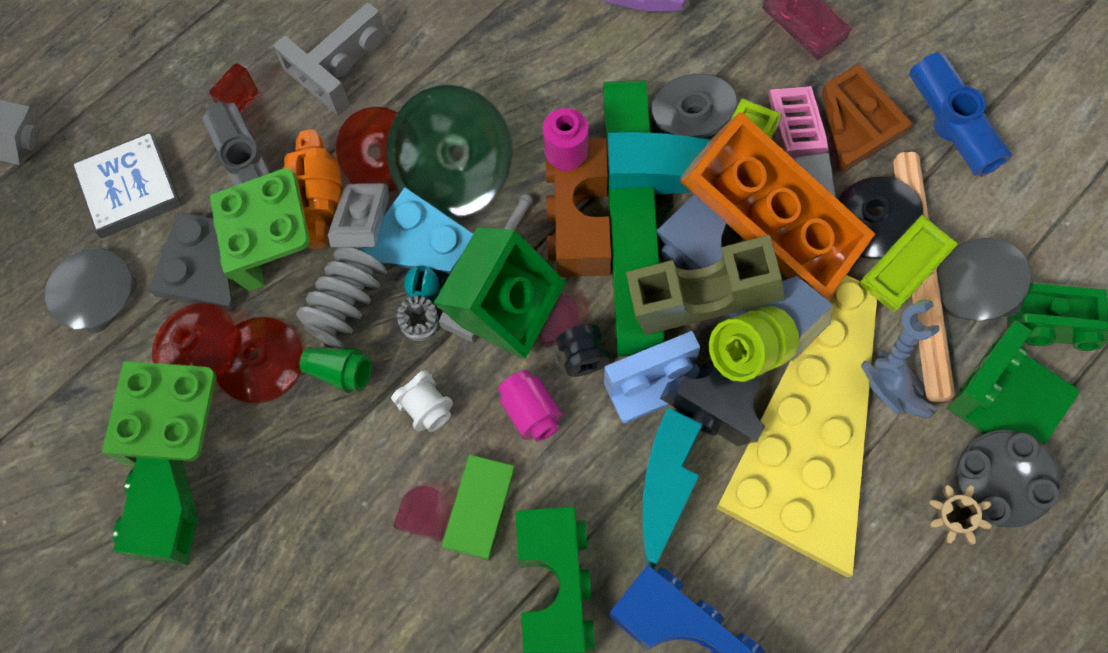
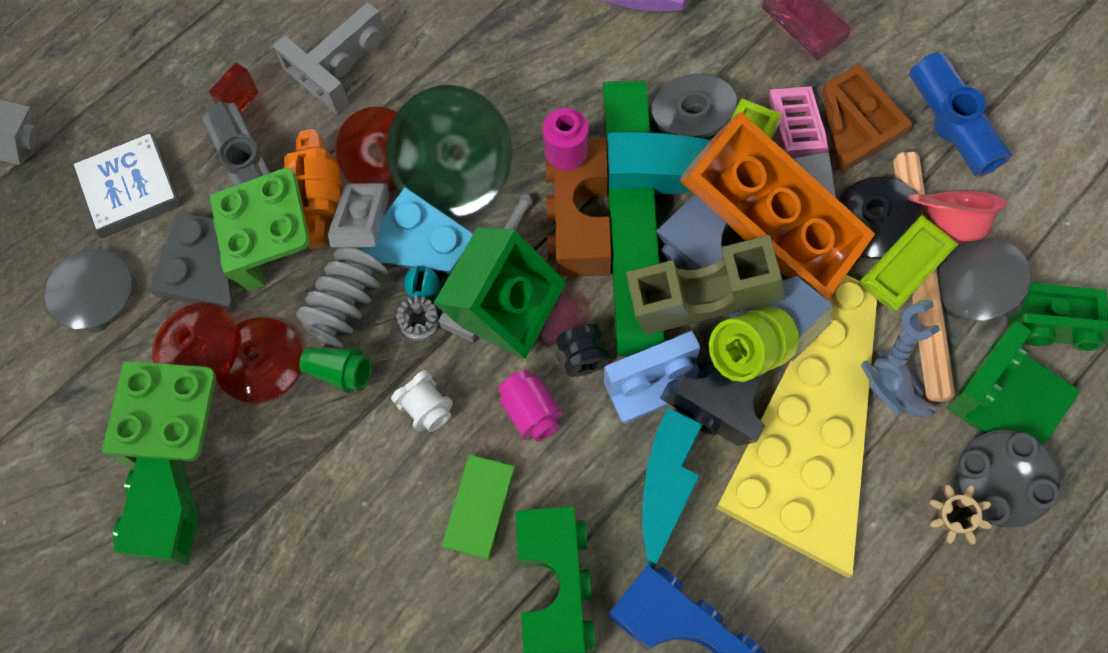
clear pink tile [393,486,449,542] -> none
none -> coral piece [908,190,1007,247]

